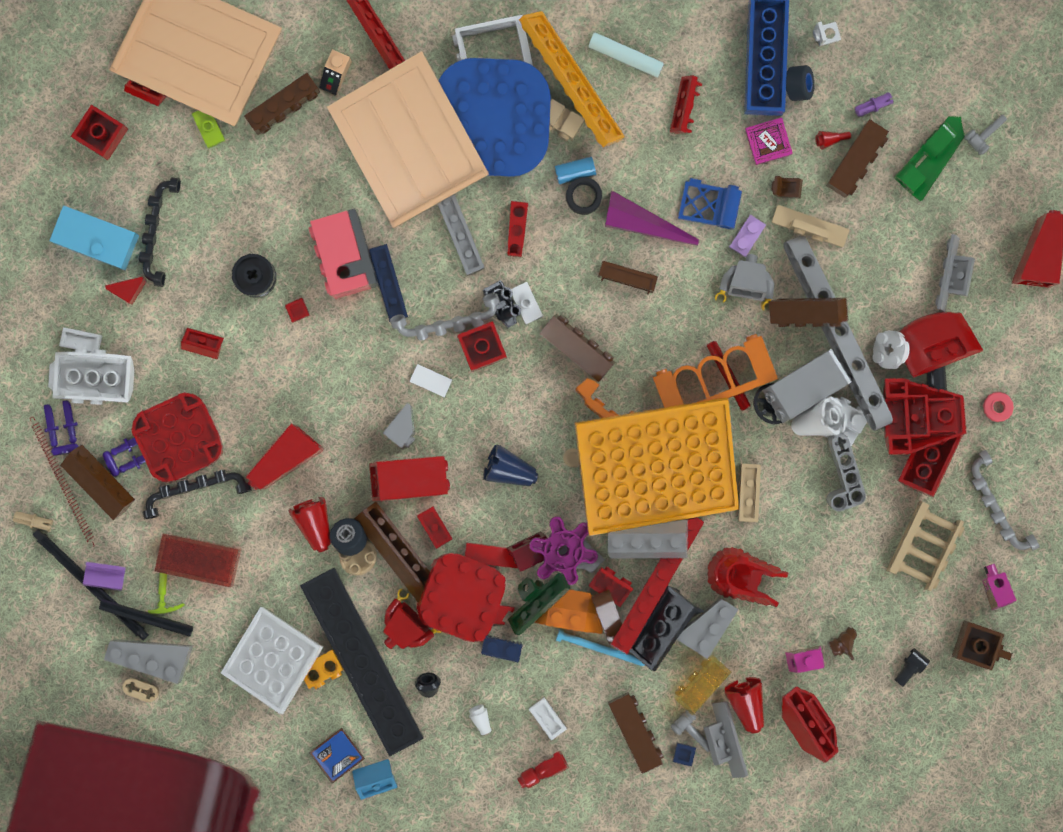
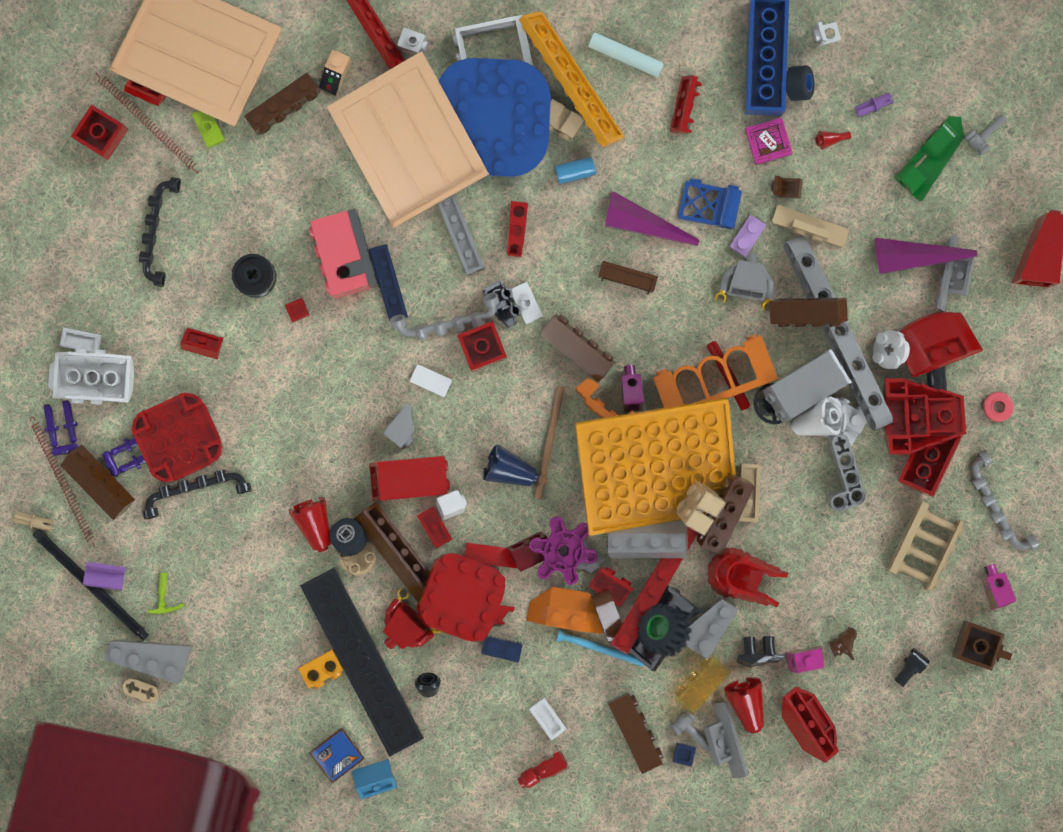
medium azure brick [49,205,139,271] -> none
black axle [99,599,193,636] -> none
red slope [105,277,147,305] -> none
clear red brick [155,533,241,587] -> none
white plate [221,607,323,714] -> none
red slope [246,423,324,490] -> none
white cone [469,705,492,735] -> none
dark green plate [508,572,571,636] -> none
tan tile [563,448,580,467] -> none
black tyre [566,177,602,215] -> none
reddish brown brick [826,119,889,198] -> none
none -> piece [96,73,200,173]
none -> white brick [397,28,428,55]
none -> white brick [435,490,467,520]
none -> medium nougat bar [534,386,565,499]
none -> magenta torso [621,365,644,412]
none -> black wheel [637,604,692,657]
none -> tan piece [676,480,726,535]
none -> reddish brown brick [697,473,755,555]
none -> black connector [736,636,784,668]
none -> magenta wedge [875,238,978,274]

